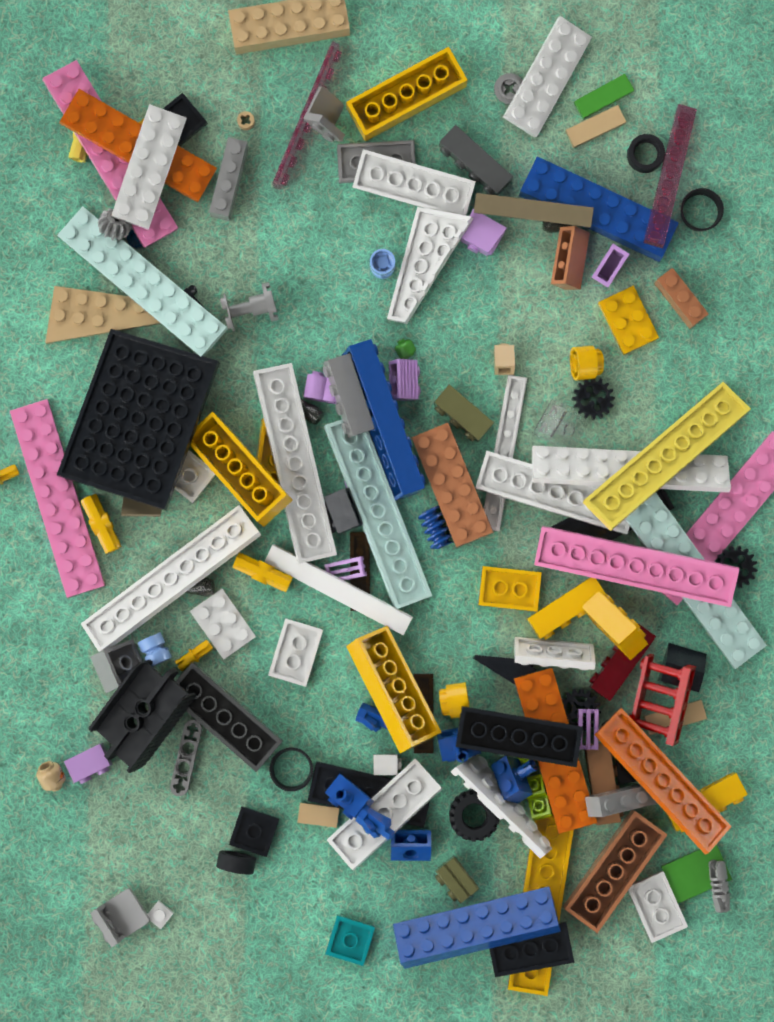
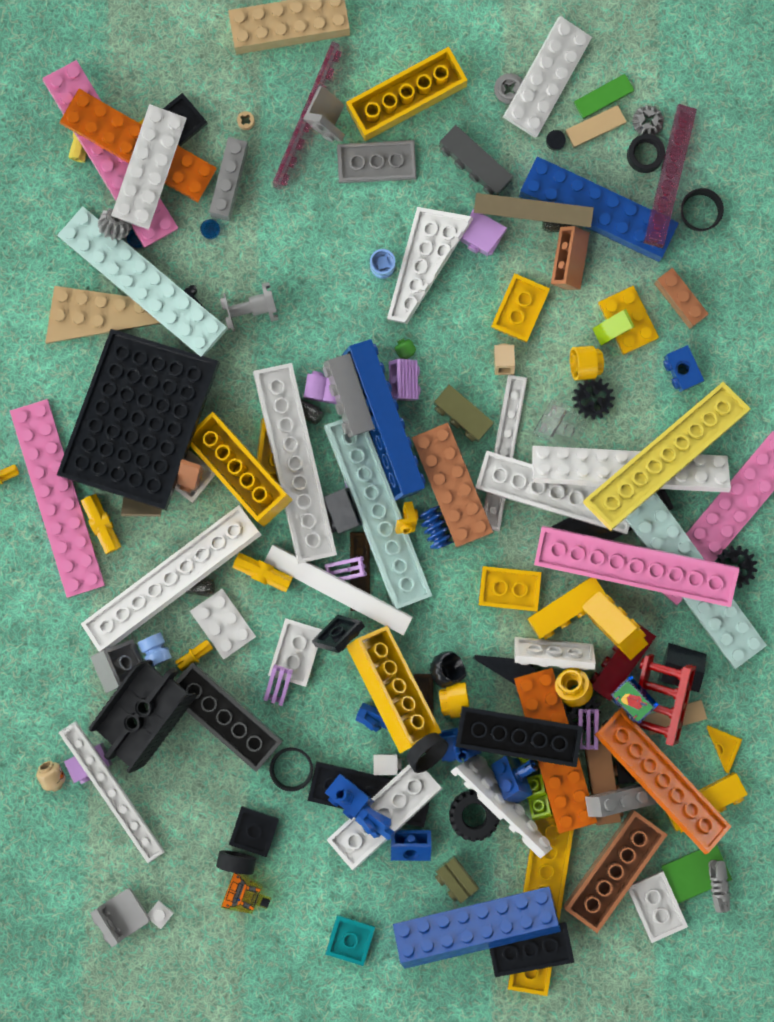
light grey beam [170,720,202,796] -> none
tan tile [297,802,339,828] -> none
white plate [352,149,476,215] -> none
lavender torso [592,244,629,287] -> none
none -> white tile [59,721,165,863]
none -> nougat slope [176,459,204,493]
none -> clear blue tile [200,219,220,240]
none -> torso [221,873,271,914]
none -> lavender tile [264,664,293,706]
none -> black plate [312,615,365,653]
none -> yellow bracket [395,501,418,534]
none -> black tyre [406,733,449,773]
none -> black hair [429,651,466,688]
none -> yellow plate [491,273,550,343]
none -> black tile [546,130,566,151]
none -> yellow piece [555,668,593,707]
none -> lime slope [592,309,635,346]
none -> brick [610,676,659,724]
none -> light grey gear [632,105,664,135]
none -> blue brick [663,345,704,393]
none -> yellow tile [706,725,742,774]

